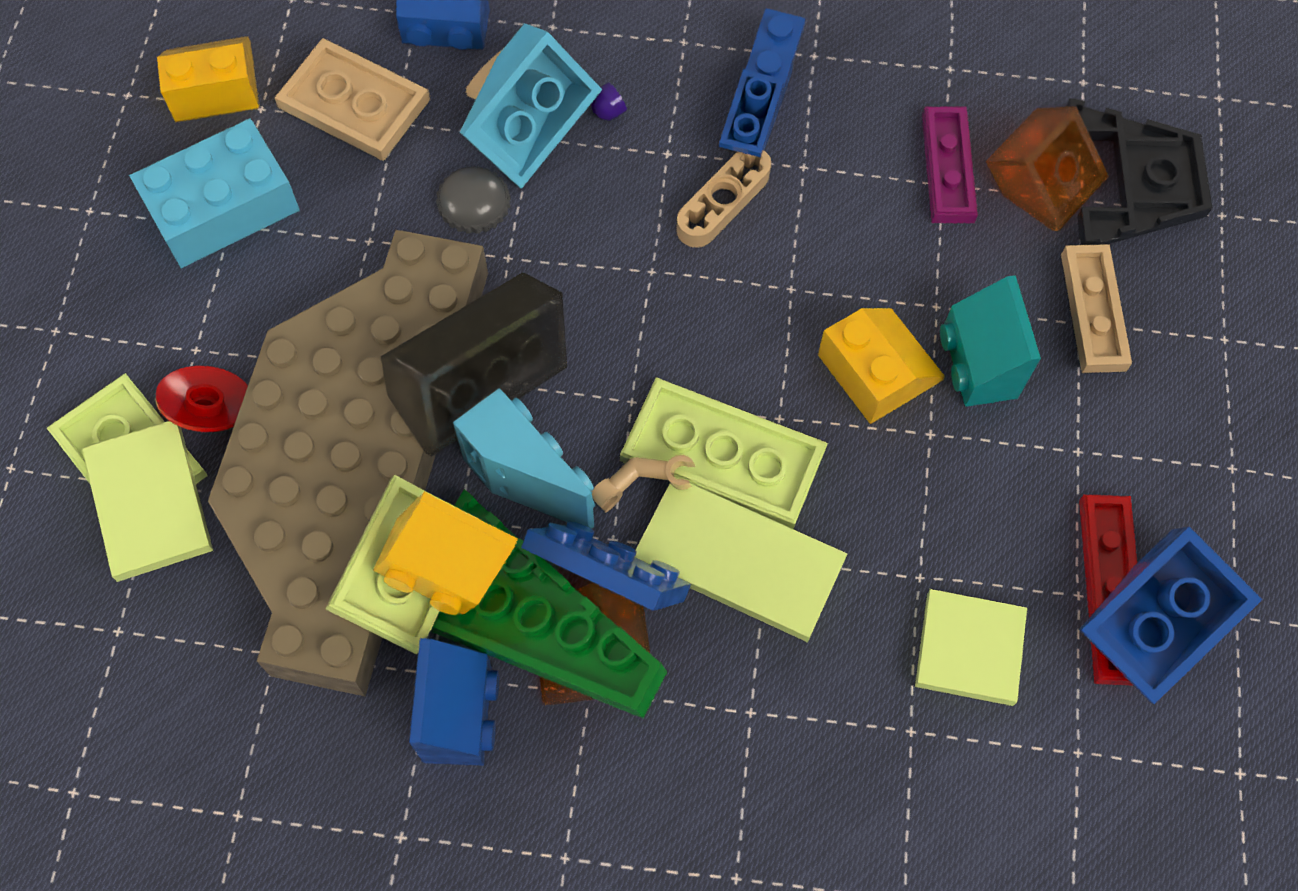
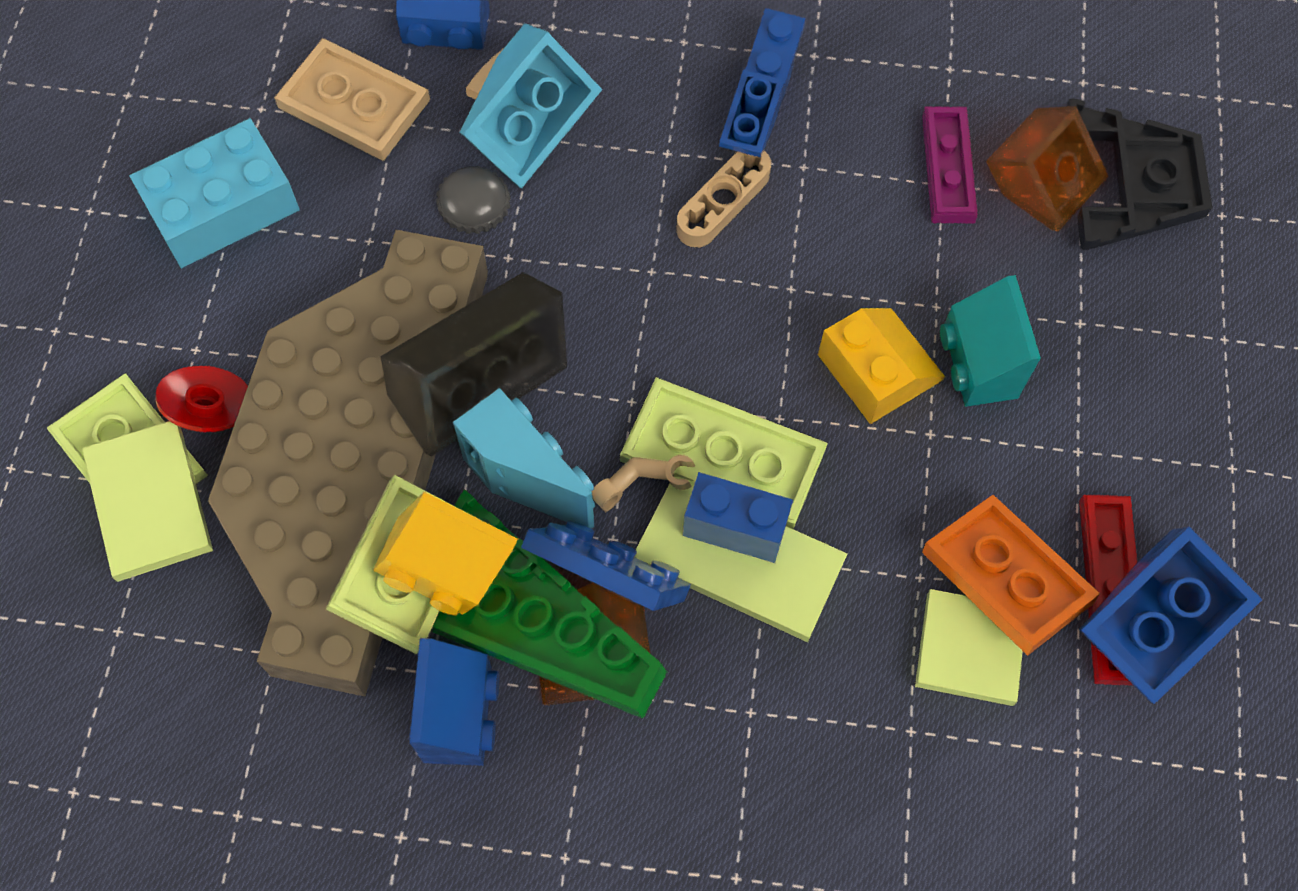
yellow slope [157,36,259,122] -> none
dark purple hinge [591,82,627,120] -> none
tan plate [1061,244,1132,373] -> none
none -> blue brick [683,472,793,563]
none -> orange plate [922,495,1100,656]

